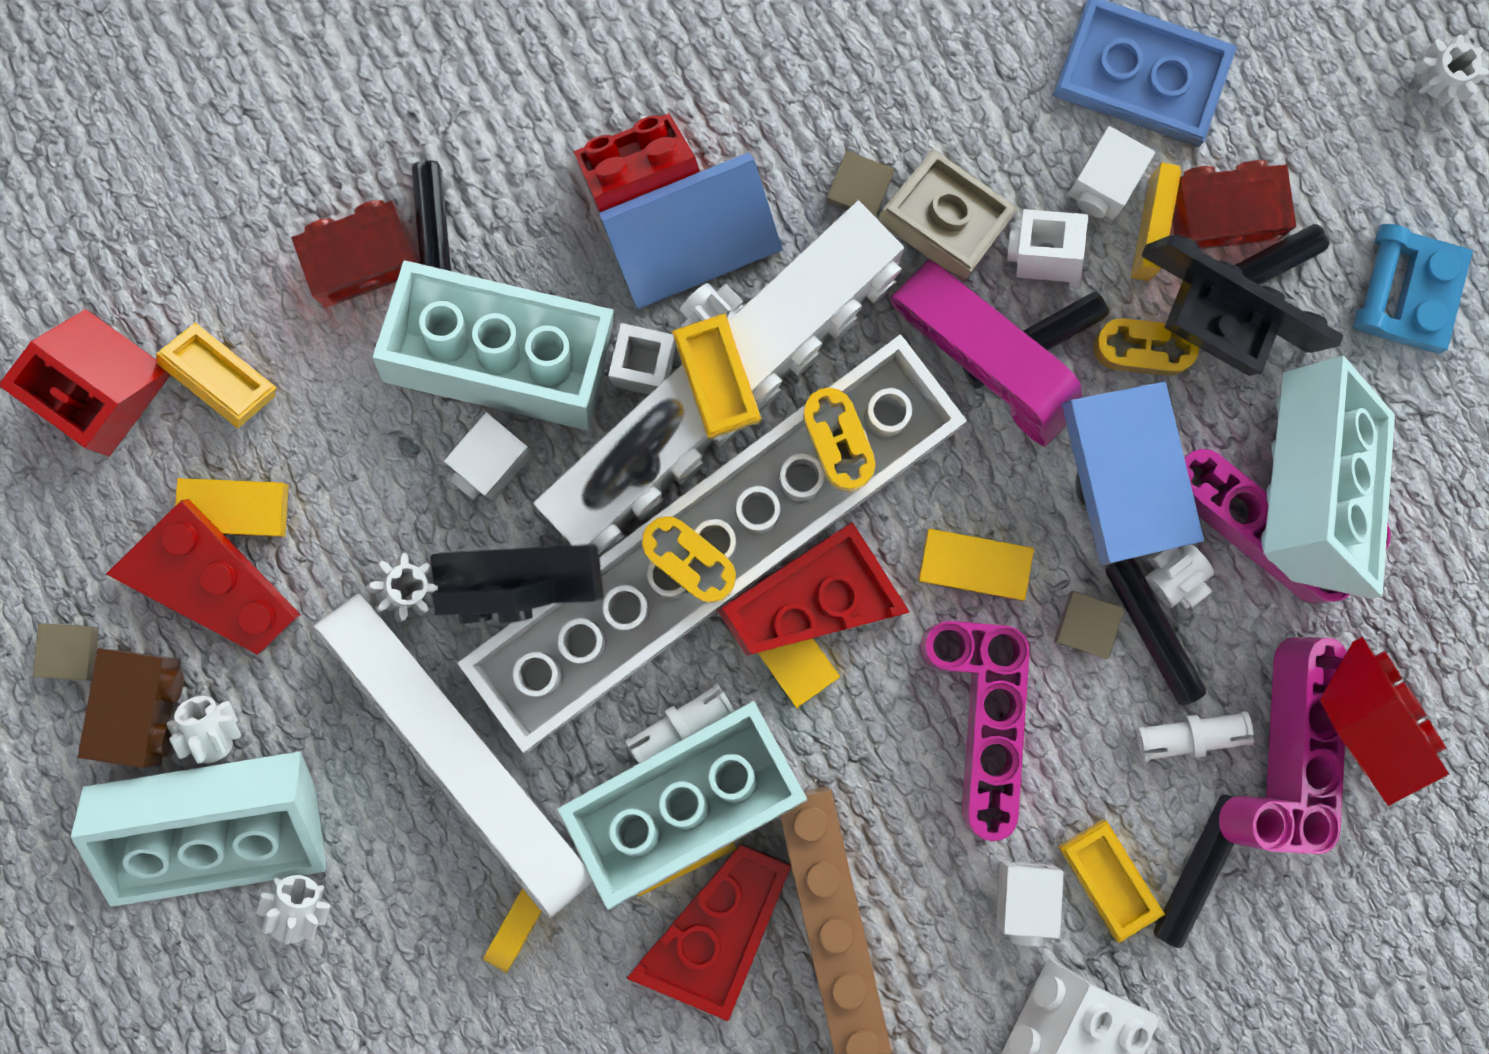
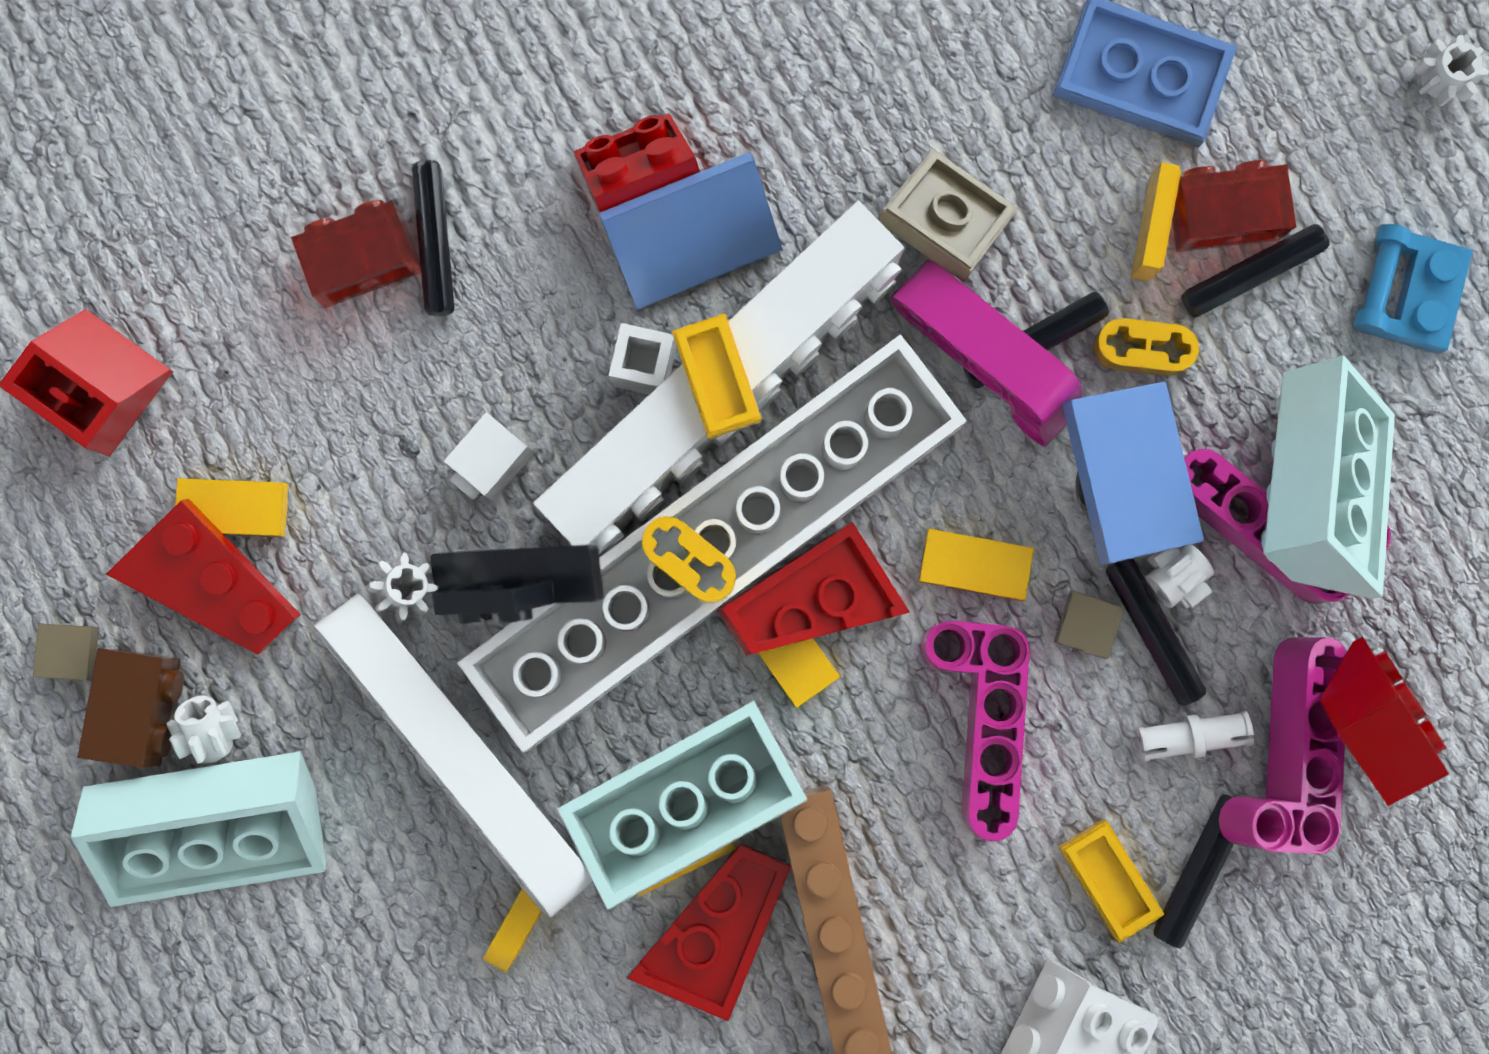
yellow tile [156,323,276,429] -> none
white gear [256,874,330,945] -> none
light aqua slope [372,260,614,431] -> none
black piece [581,399,684,511] -> none
white pin [625,683,735,764] -> none
white gear [680,283,744,327] -> none
yellow beam [803,387,876,492] -> none
dark tan tile [826,150,895,218] -> none
white brick [996,861,1064,946] -> none
white brick [1007,209,1088,289] -> none
white brick [1068,126,1155,220] -> none
black bracket [1141,235,1343,376] -> none

